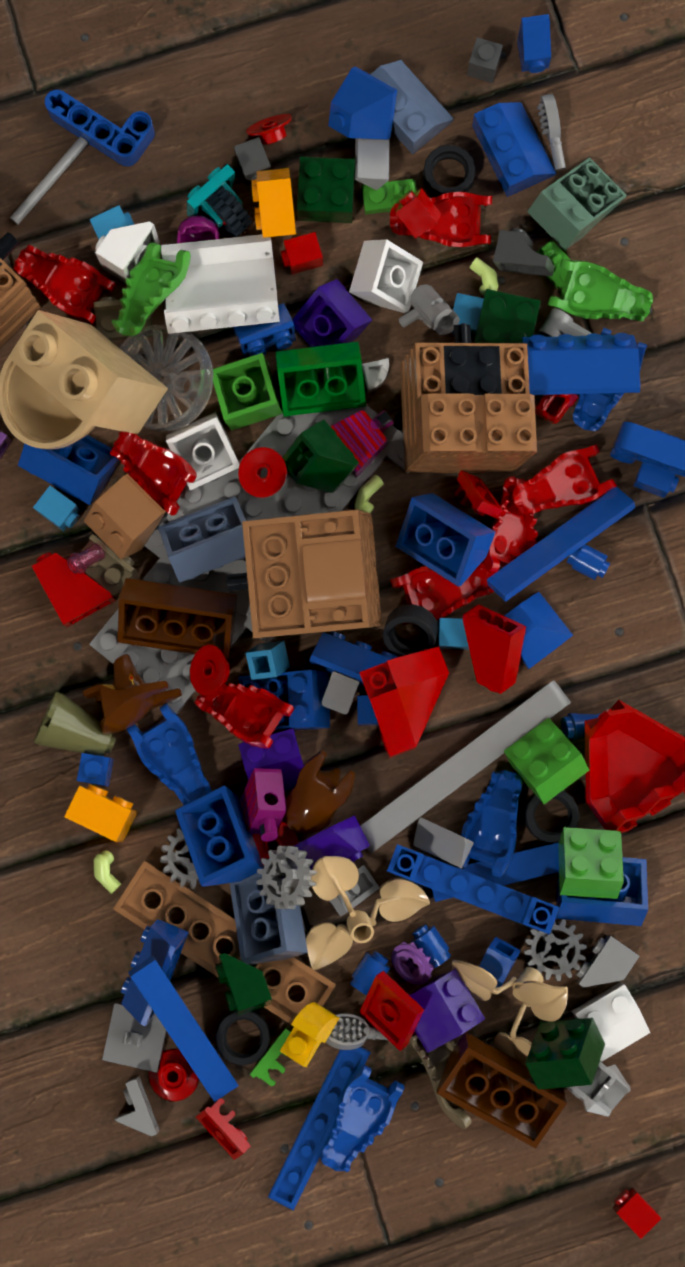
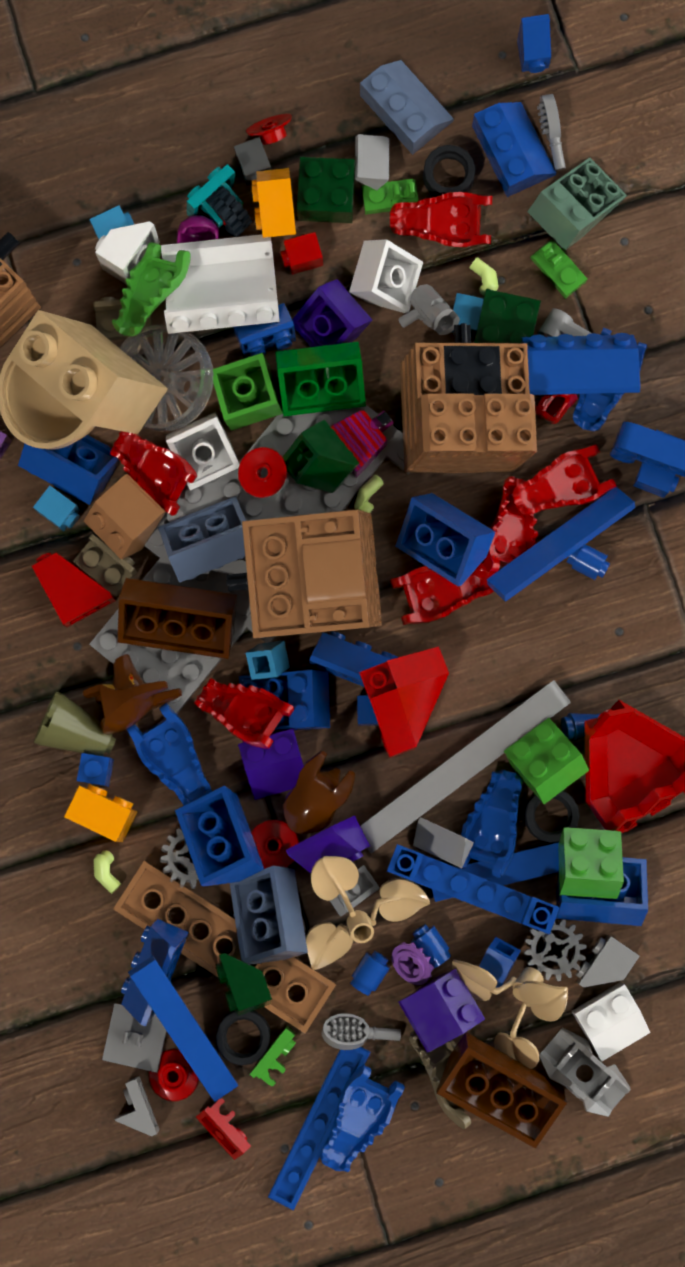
light grey bar [10,136,88,225] -> none
red animal [13,244,116,324] -> none
blue beam [45,90,155,166] -> none
clear pink pin [67,543,105,574] -> none
red piece [190,645,230,695] -> none
magenta torso [240,768,286,842] -> none
light grey gear [256,846,317,909] -> none
yellow brick [280,1002,339,1068] -> none
light grey slope [322,671,360,714] -> none
blue slope [328,67,397,140] -> none
red plate [359,971,424,1051] -> none
white tile [362,358,389,393] -> none
black tyre [383,604,439,657] -> none
red brick [395,188,441,239] -> none
dark azure brick [438,618,469,650] -> none
red plate [455,470,503,519] -> none
red slope [462,604,526,694] -> none
dark grey brick [467,38,503,83] -> none
dark grey arch [493,228,555,276] -> none
blue slope [505,592,573,669] -> none
dark green brick [525,1018,605,1090] -> none
bright green animal [548,259,653,321] -> none
red brick [613,1188,662,1239] -> none

